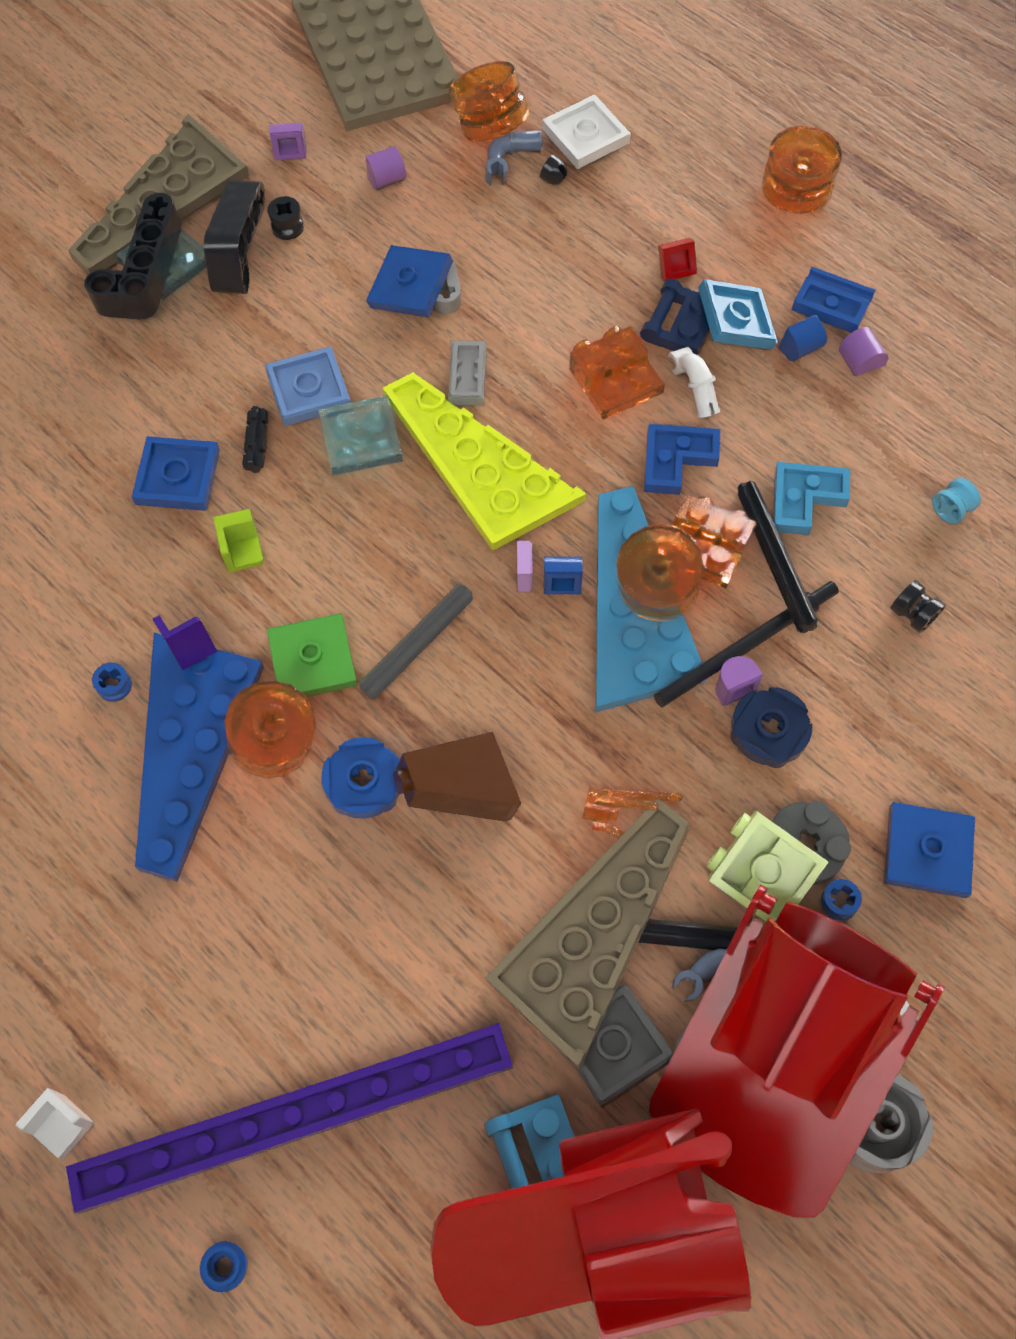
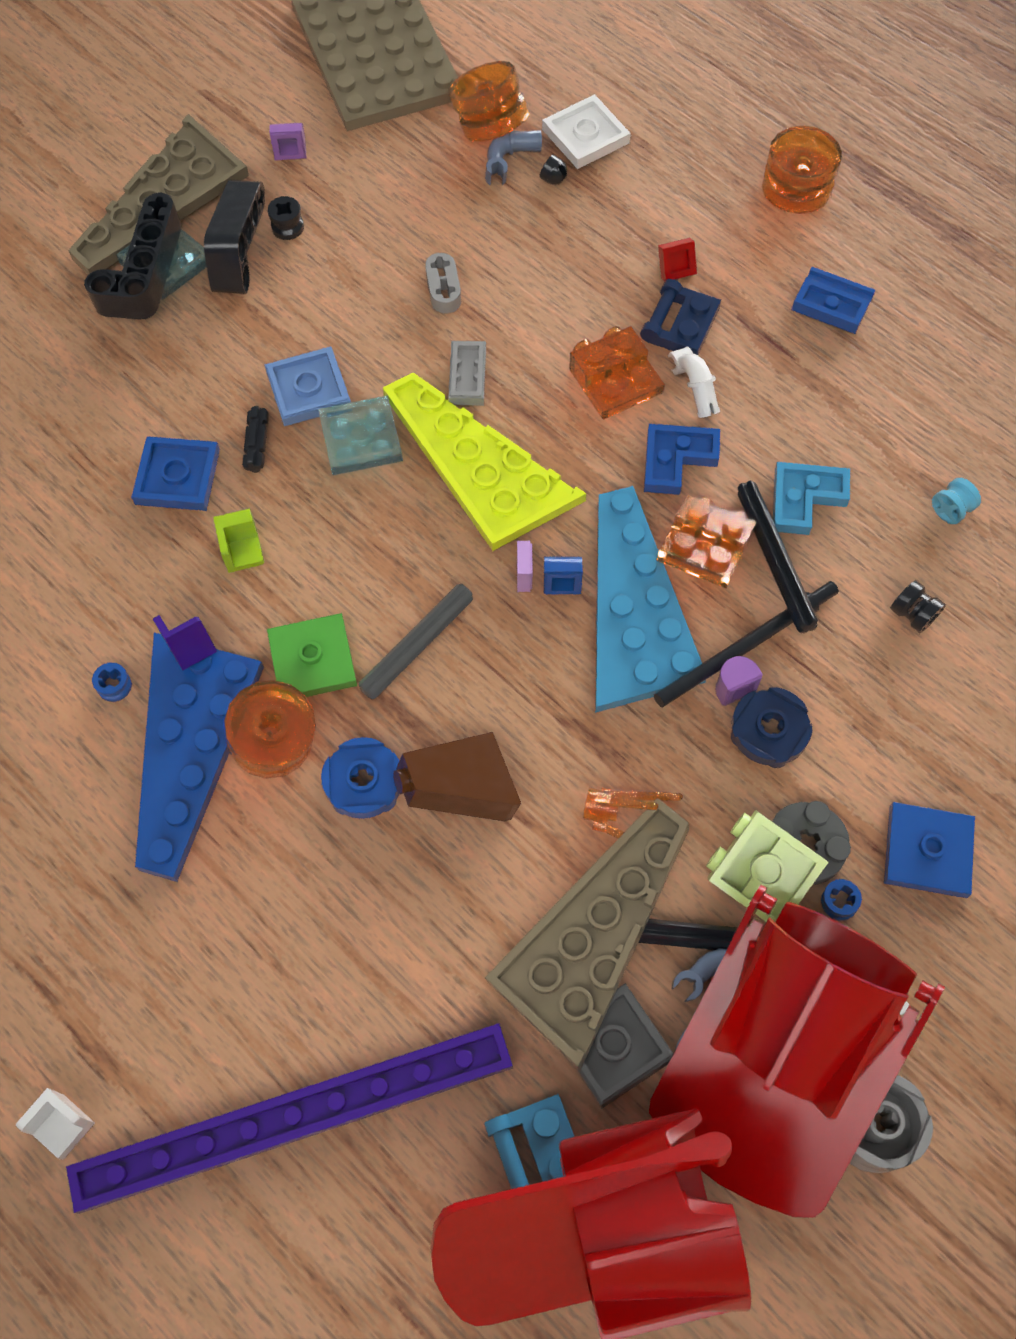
blue plate [200,1241,248,1292] -> none
medium lavender brick [366,146,406,190] -> none
blue plate [366,245,453,318] -> none
clear orange wheel [616,524,704,622] -> none
dark azure plate [698,279,778,350] -> none
blue brick [779,315,827,361] -> none
medium lavender brick [839,327,888,376] -> none

